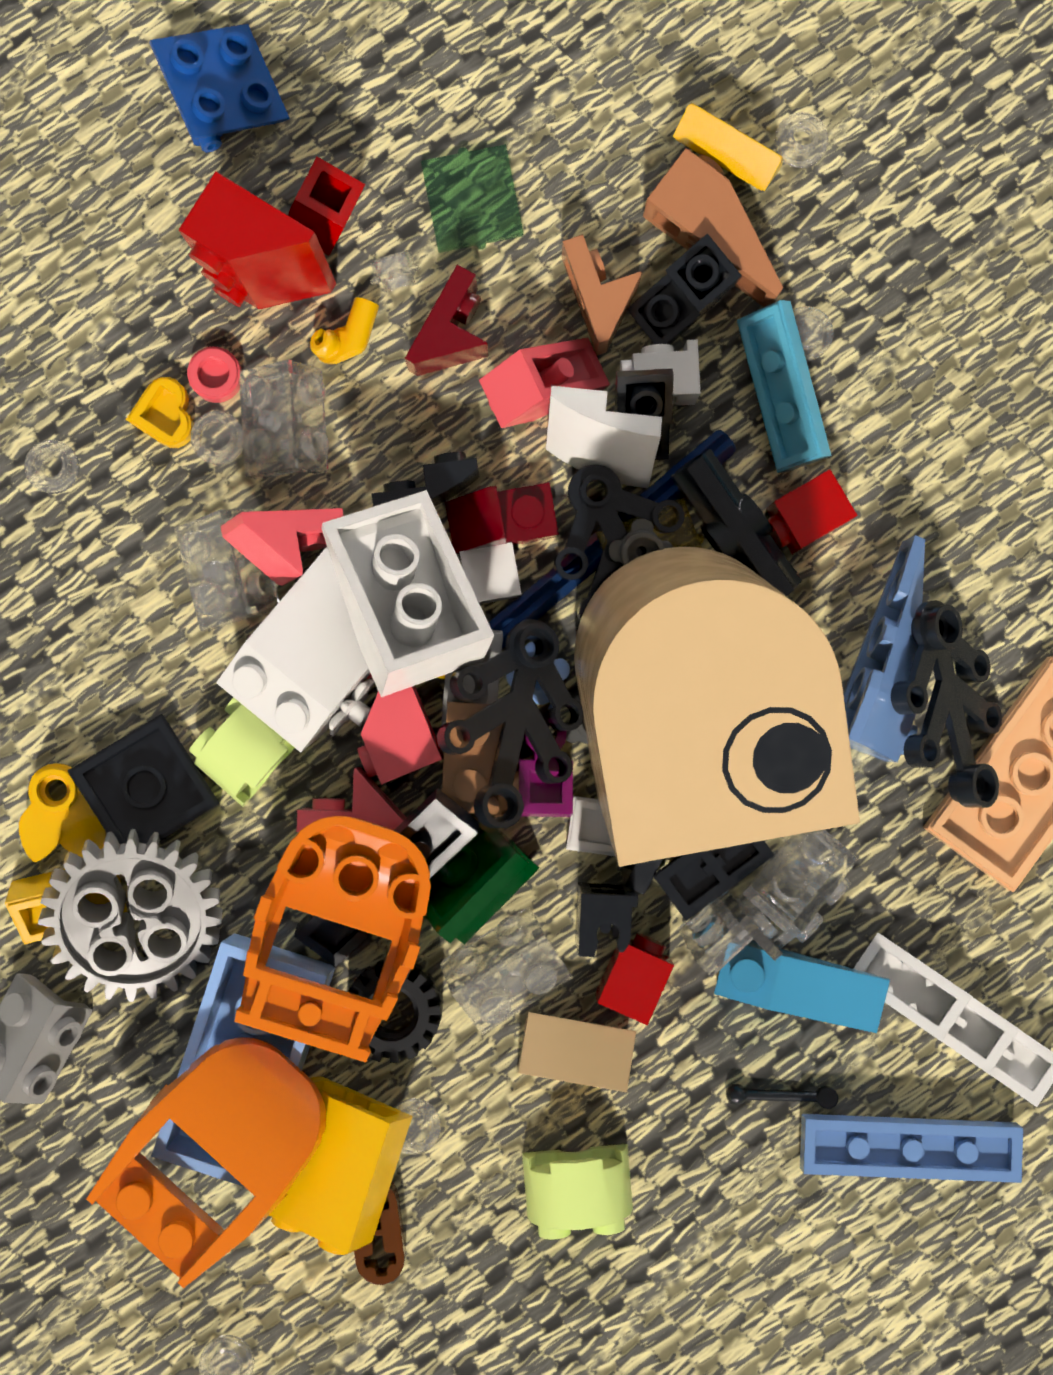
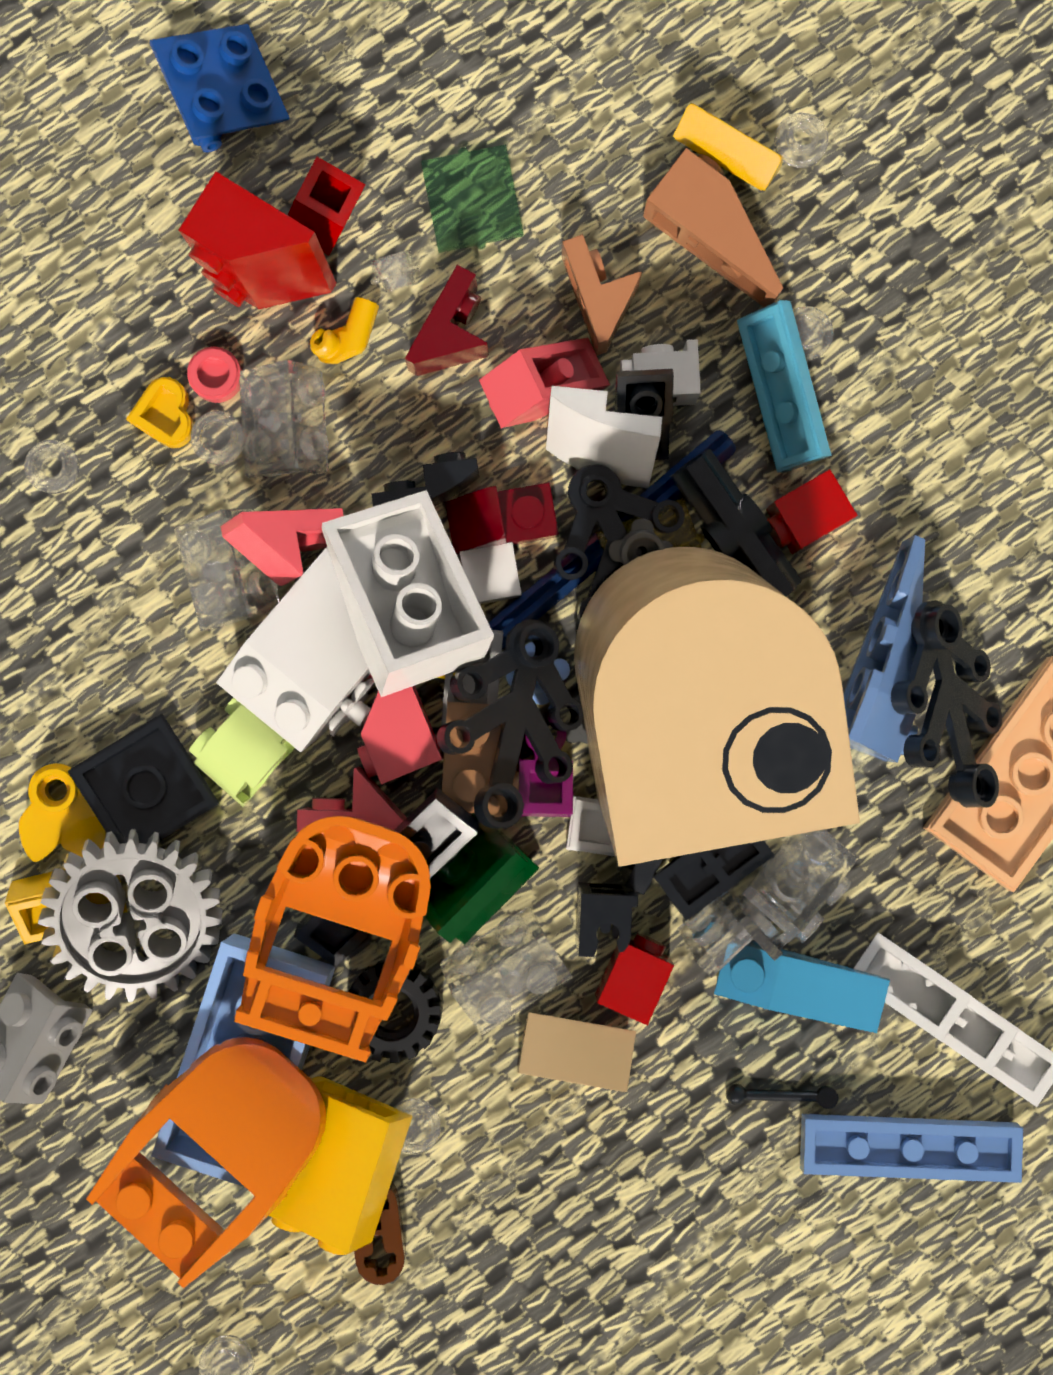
yellowish green cylinder [522,1144,633,1240] -> none
black slope [627,233,742,345] -> none

